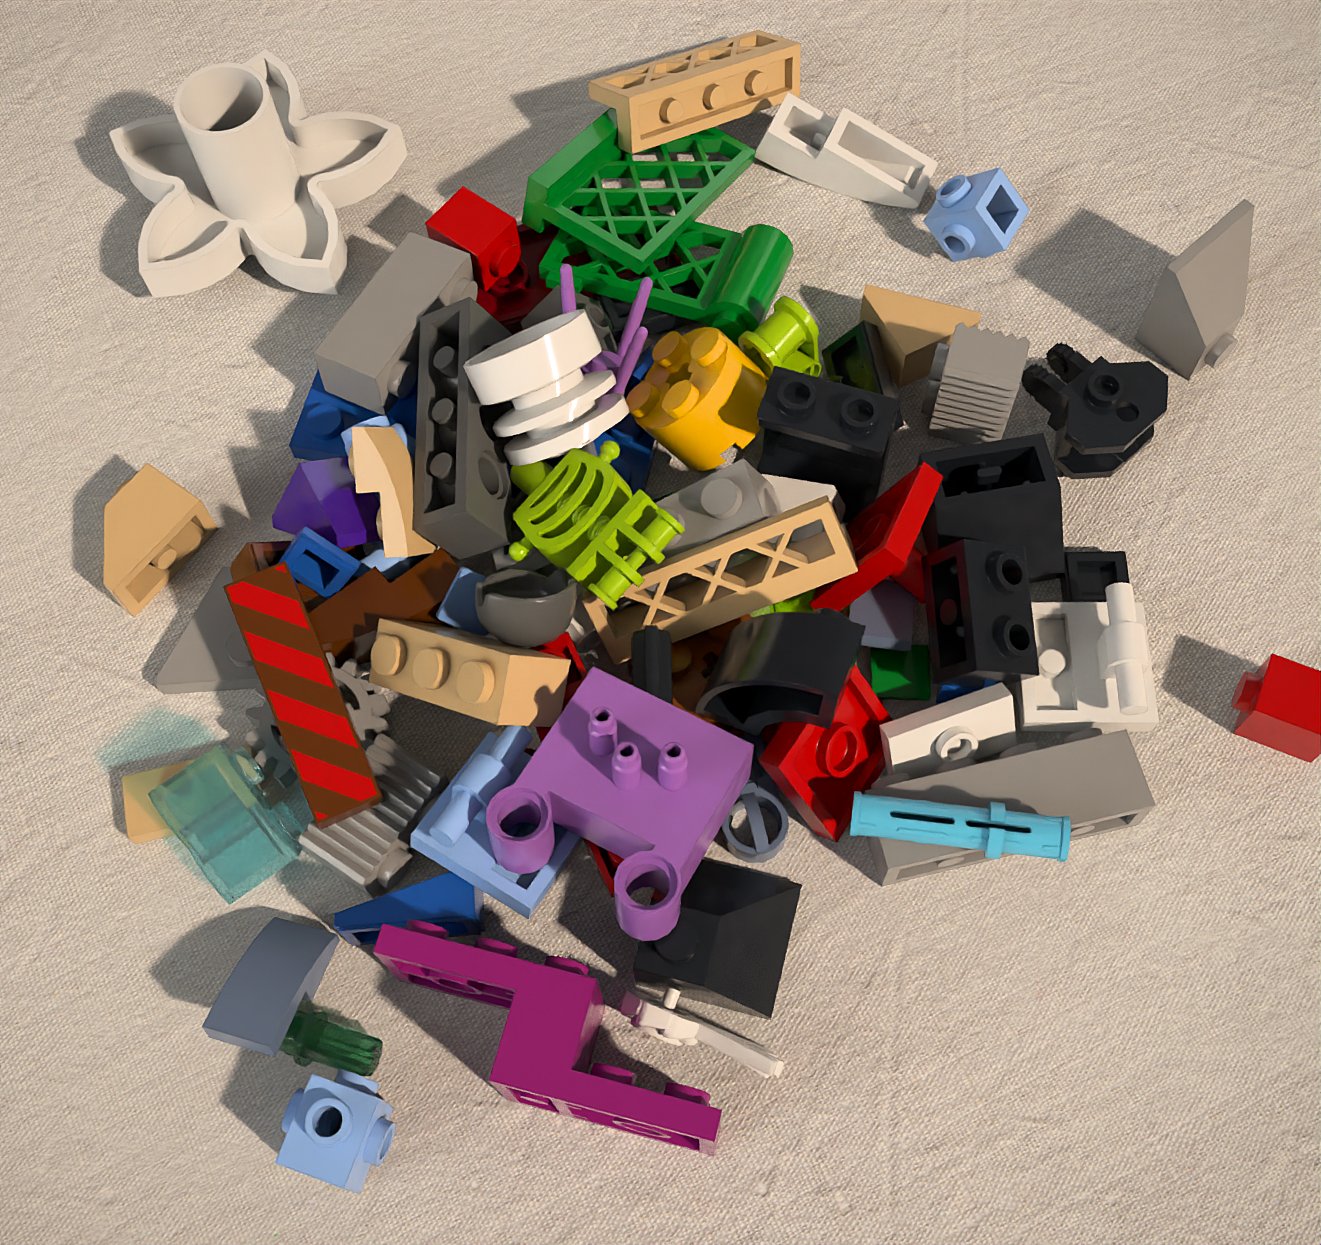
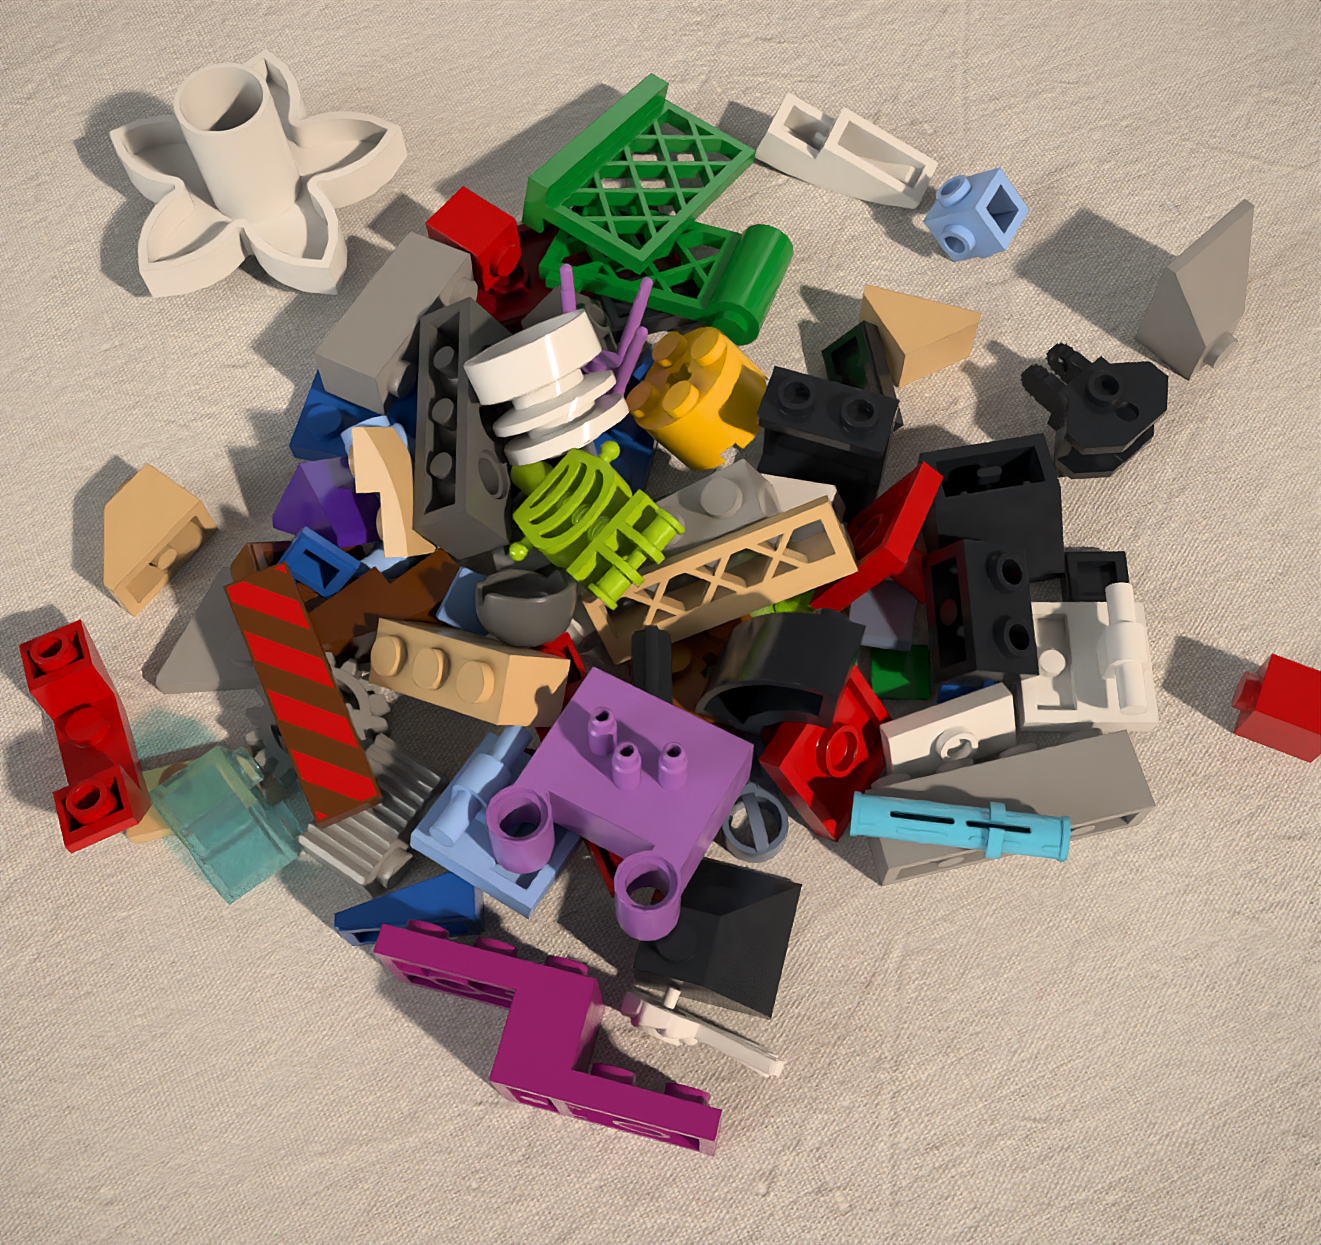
sand blue slope [202,917,340,1057] -> none
light blue brick [275,1069,396,1194] -> none
clear green axle [278,1009,383,1076] -> none
tan fence [588,30,801,154] -> none
lime piece [738,296,821,385] -> none
light grey brick [921,322,1030,445] -> none
none -> red slope [19,619,152,854]

